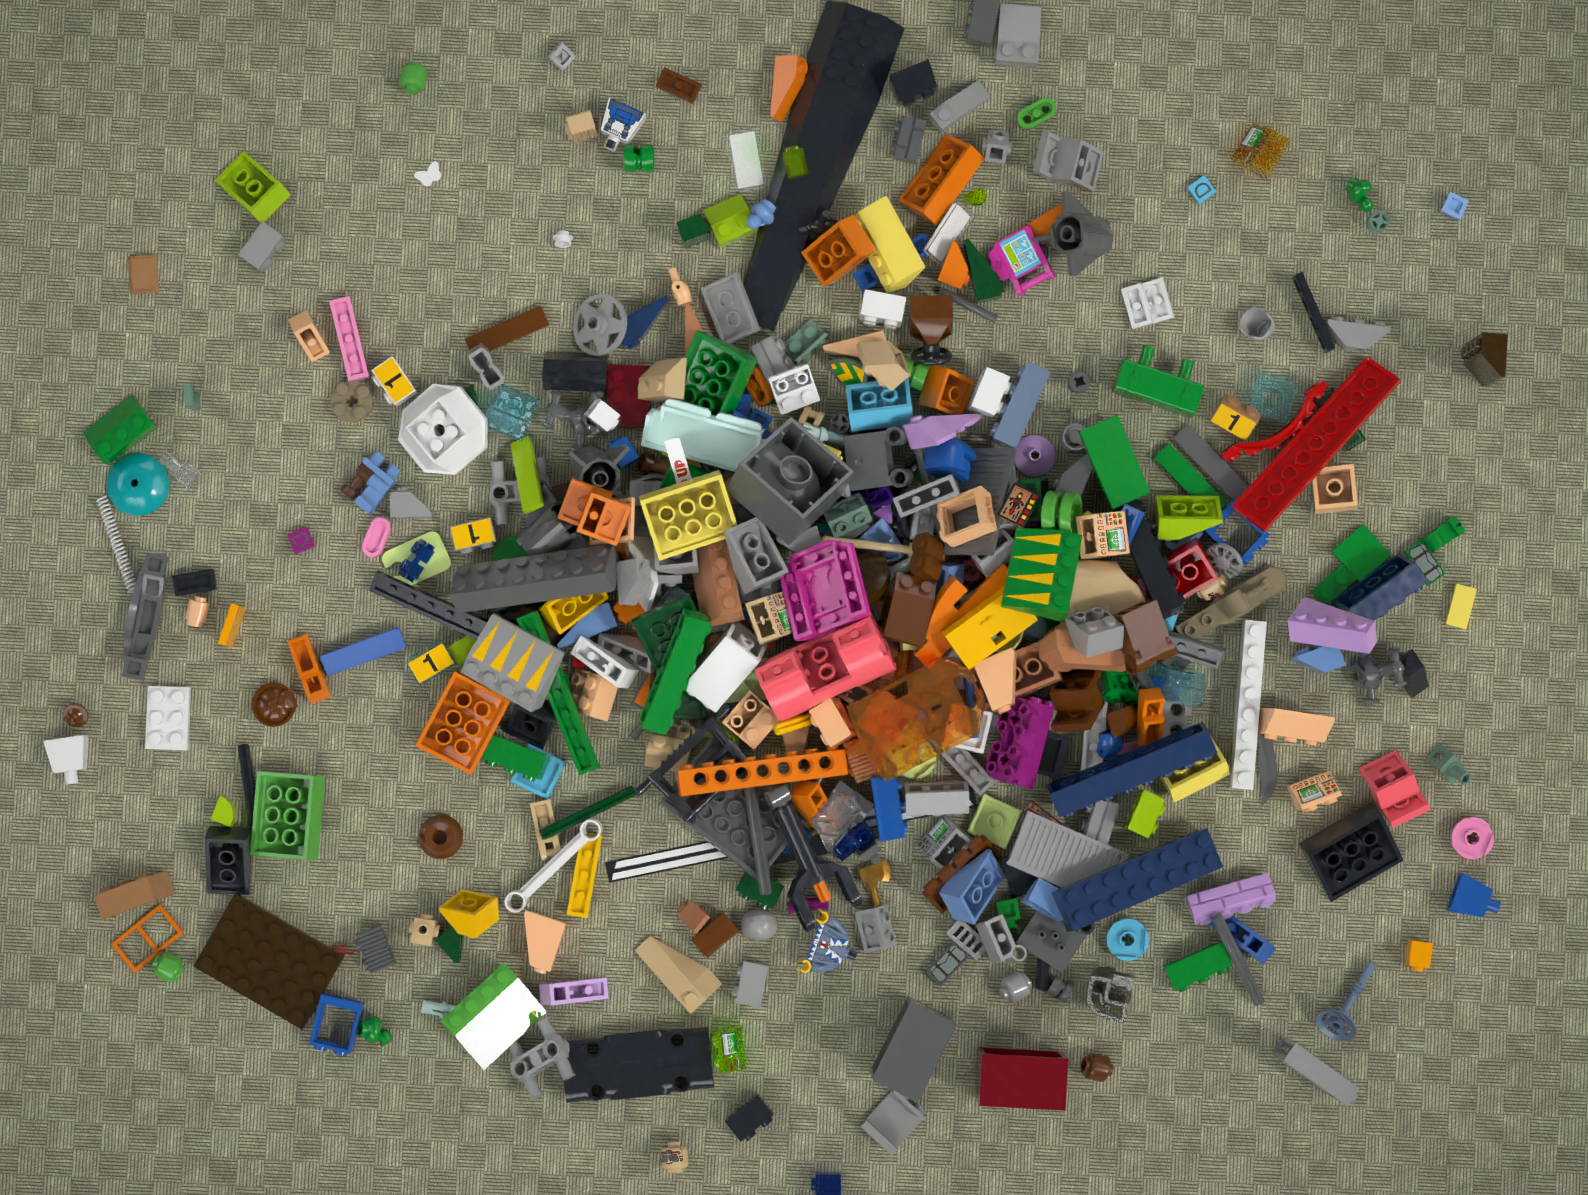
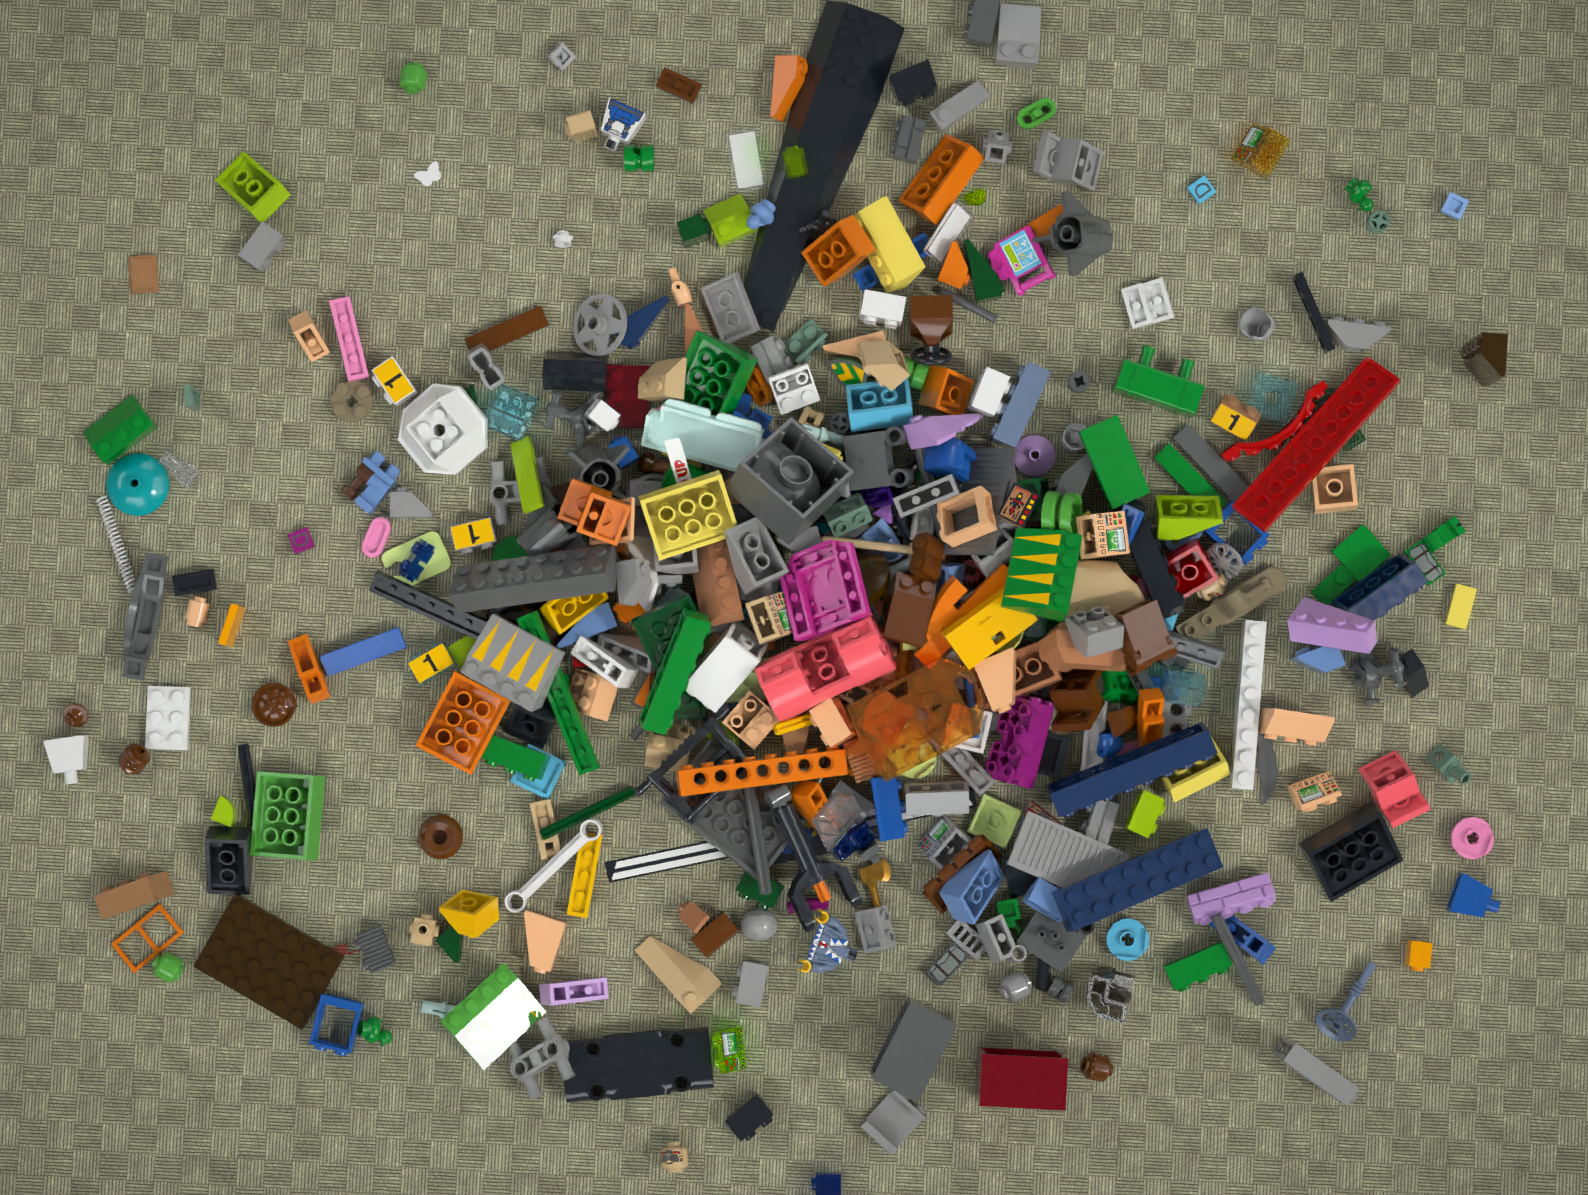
none -> reddish brown head [119,744,150,775]

